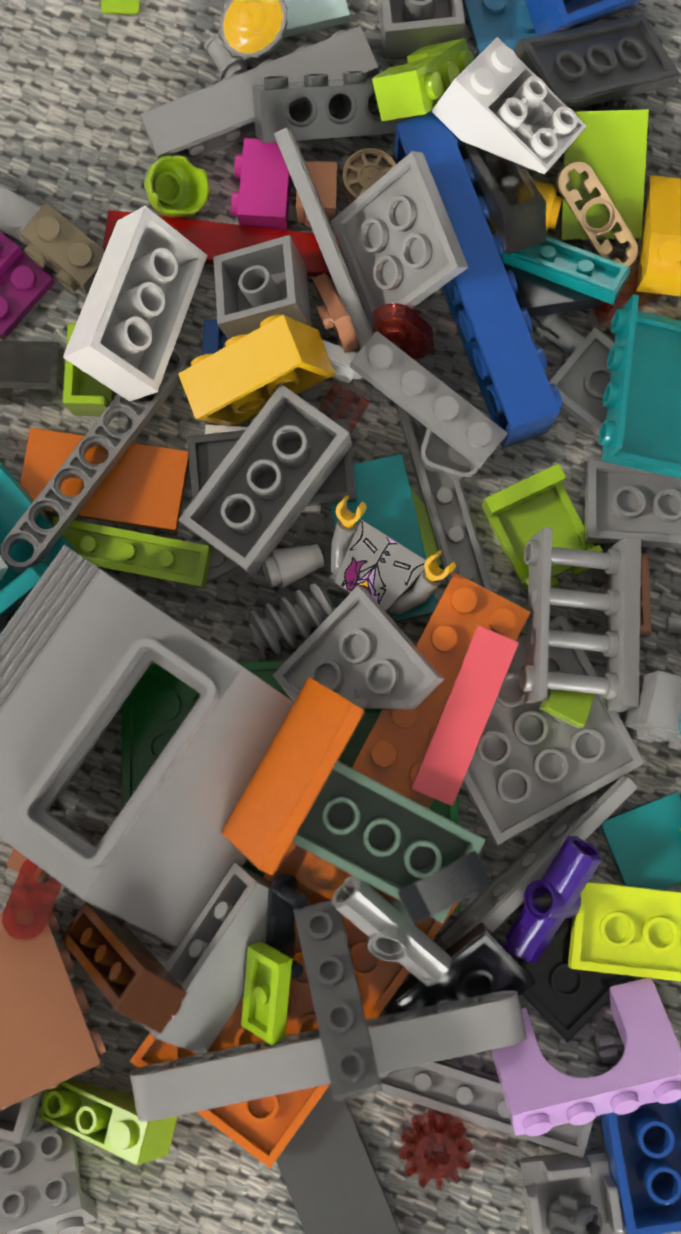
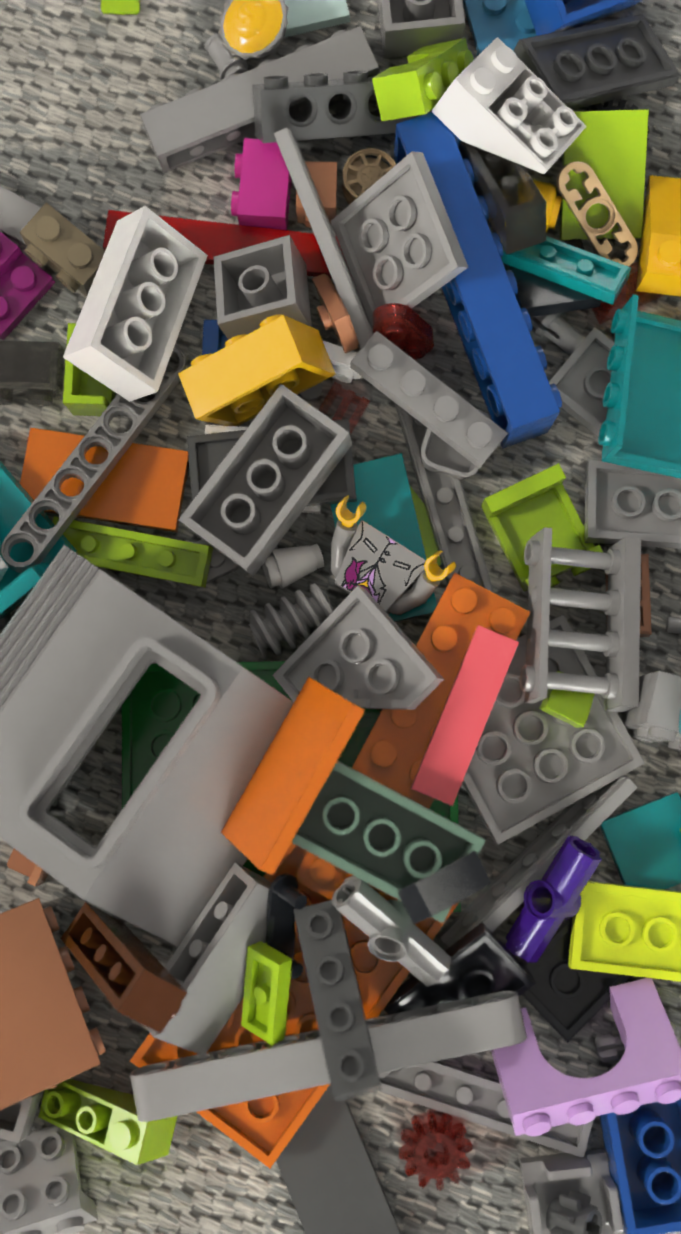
clear red plate [2,859,62,940] -> none
lime hair [144,155,210,218] -> none

